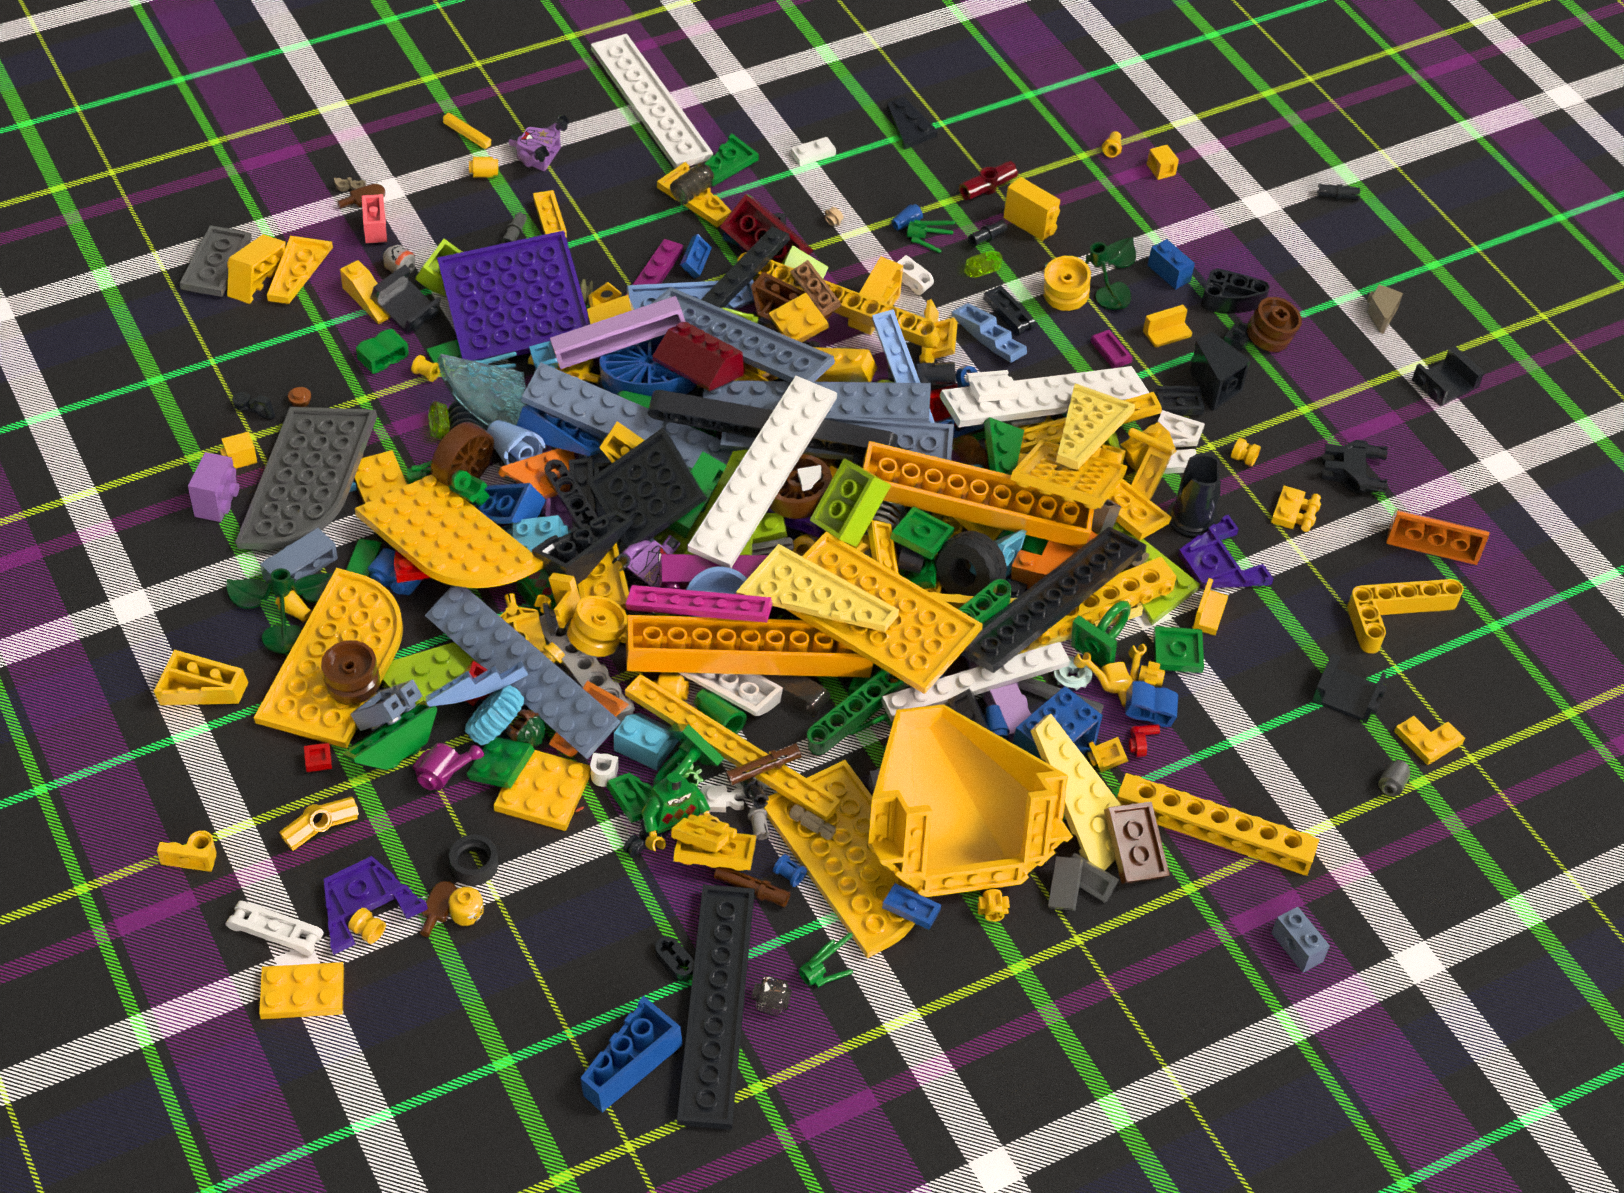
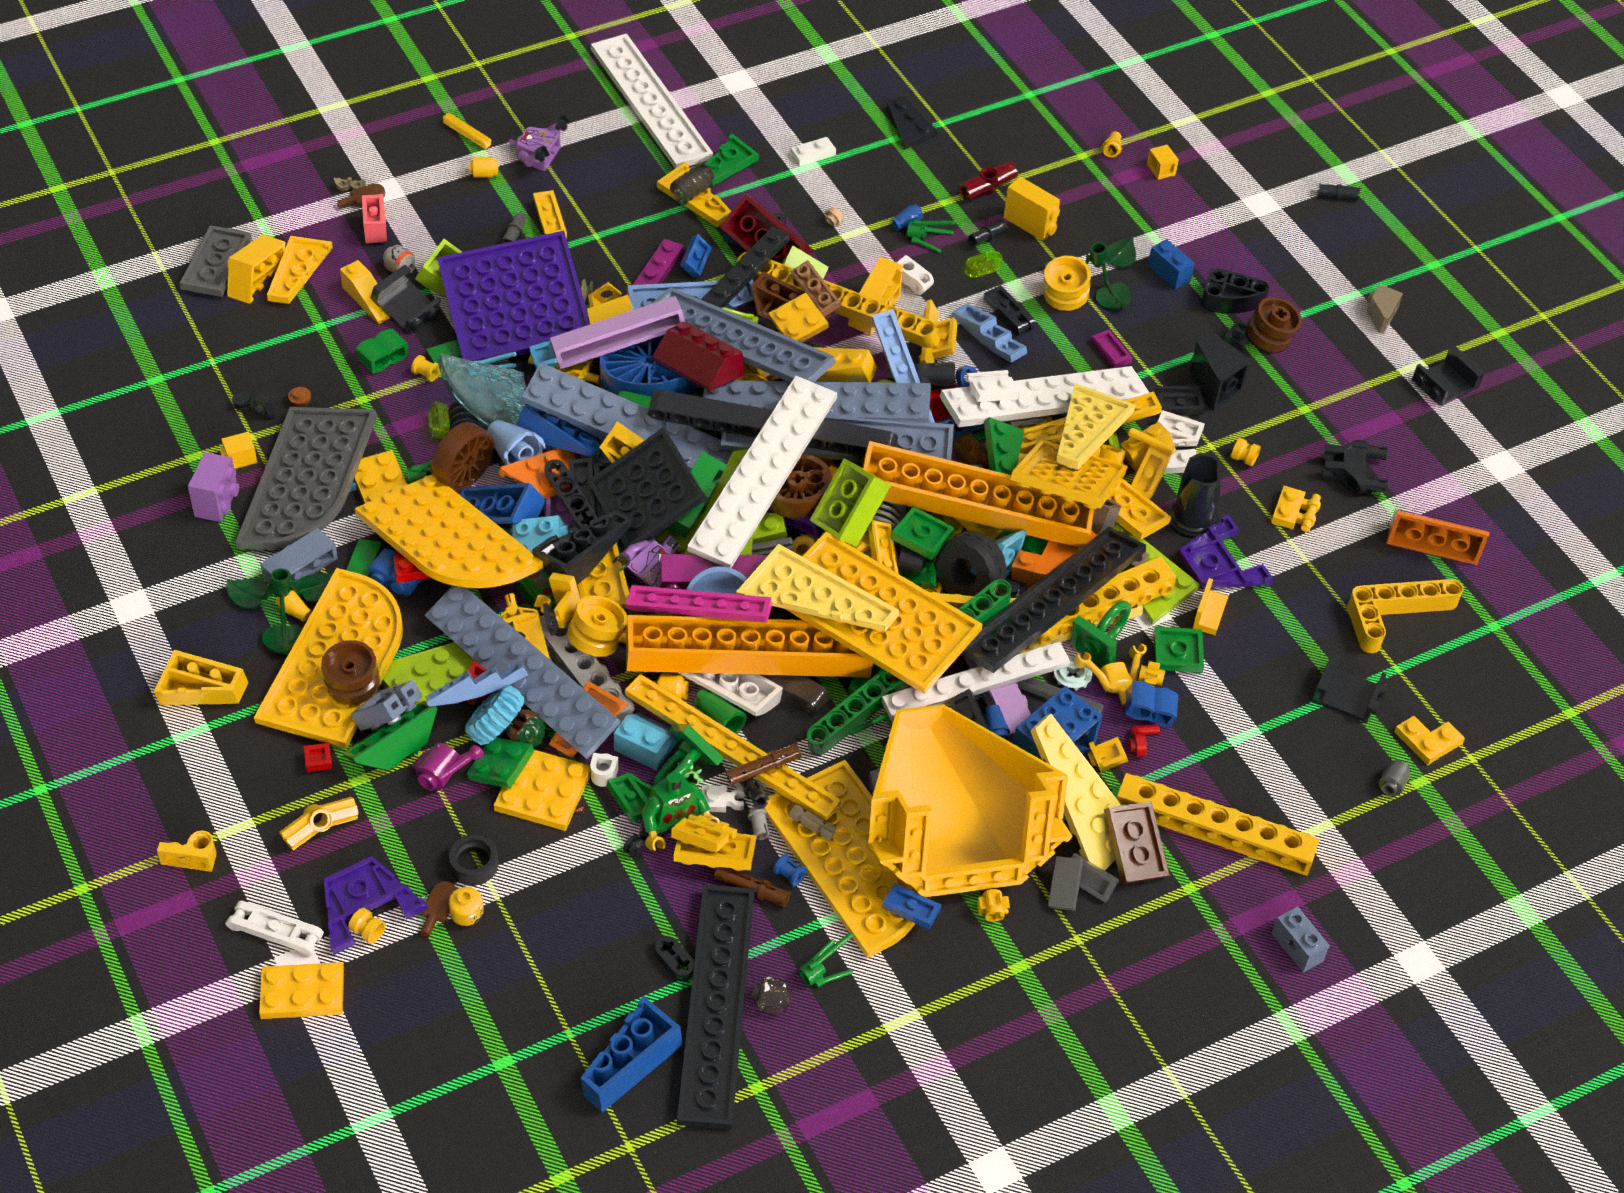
green hips [449,470,489,506] -> none
yellow plate [542,642,565,664] -> none
white tile [798,465,821,491] -> none
yellow panel [1143,305,1192,348] -> none

